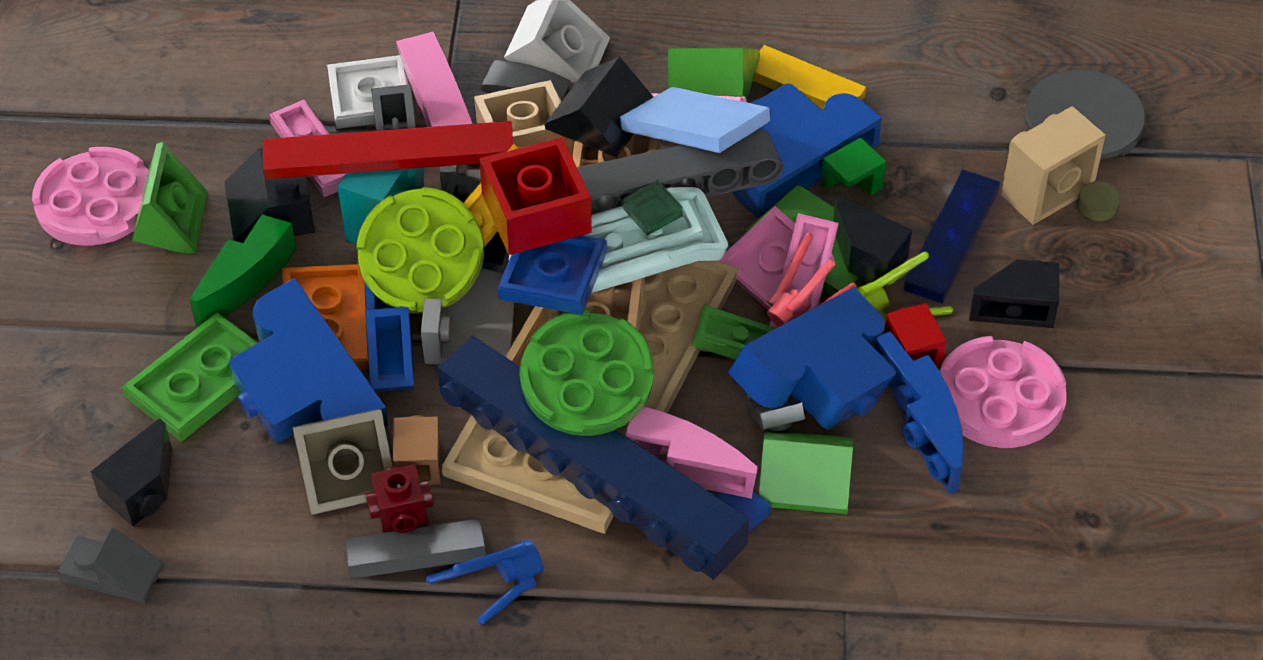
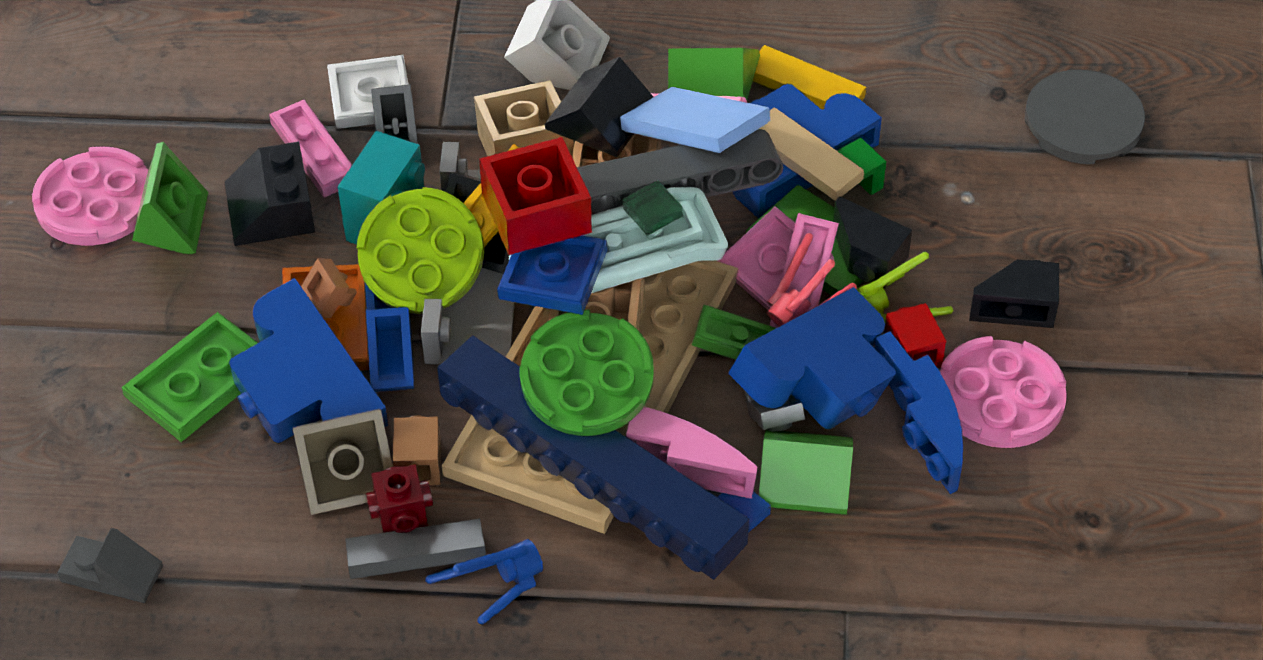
black slope [90,418,172,527] -> none
green slope [189,214,297,326] -> none
red tile [263,121,513,179] -> none
bright pink slope [396,32,472,127] -> none
dark grey slope [480,60,571,102] -> none
clear blue tile [904,169,1000,304] -> none
tan brick [1001,106,1106,225] -> none
olive tile [1078,181,1120,221] -> none
none -> nougat tile [301,258,357,318]
none -> tan tile [759,107,864,201]

